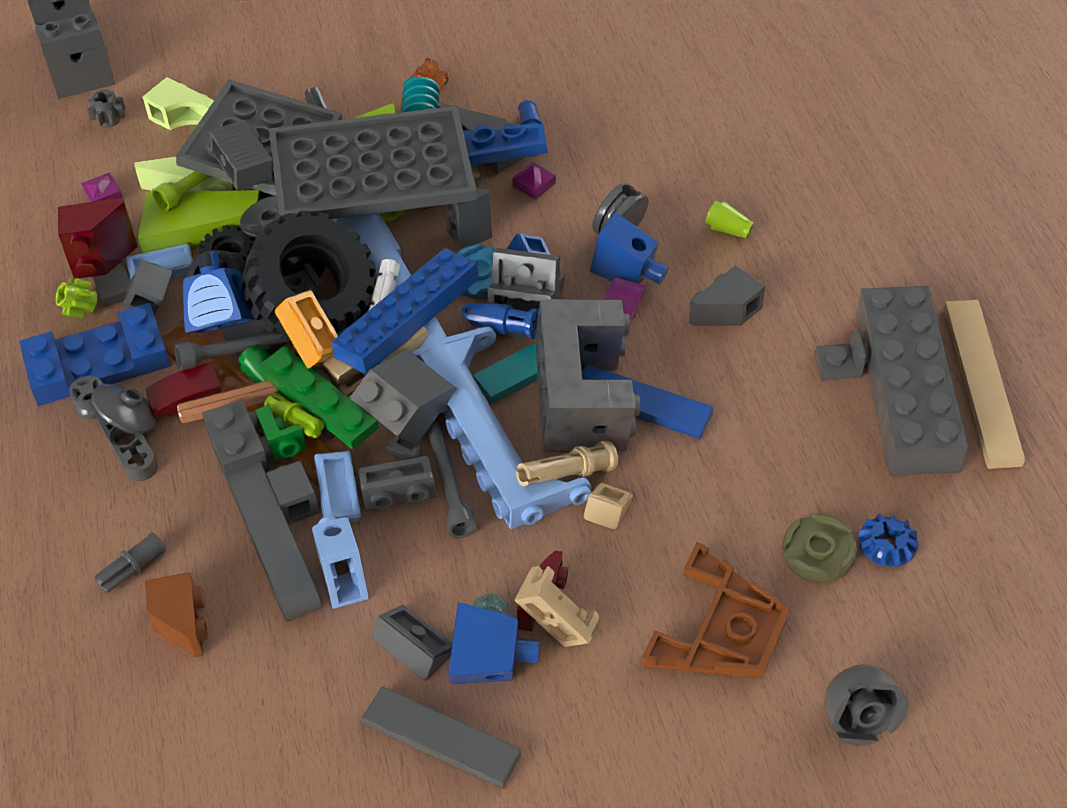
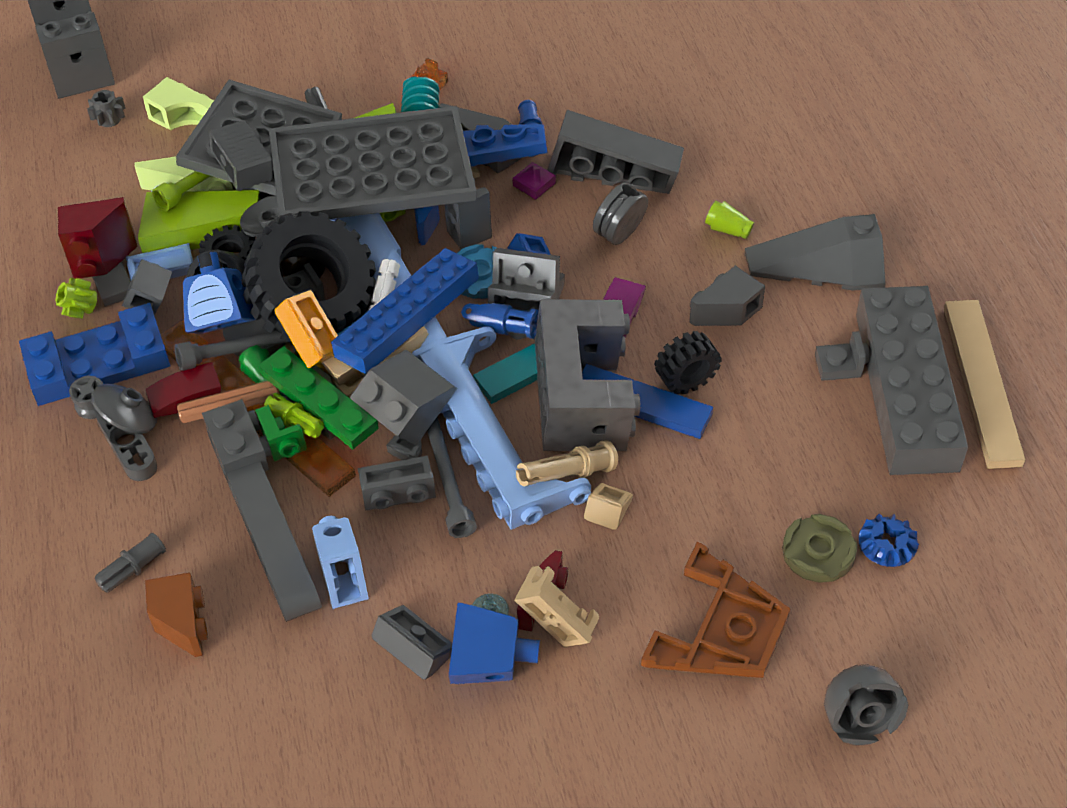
magenta tile [81,172,122,202] -> none
dark grey brick [266,461,319,524] -> none
light blue tile [314,451,361,522] -> none
dark grey tile [362,686,521,788] -> none
blue torso [590,213,669,285] -> none
none -> blue slope [414,205,440,245]
none -> dark grey wedge [547,110,684,194]
none -> black tyre [654,331,722,395]
none -> dark grey wedge [744,214,886,291]

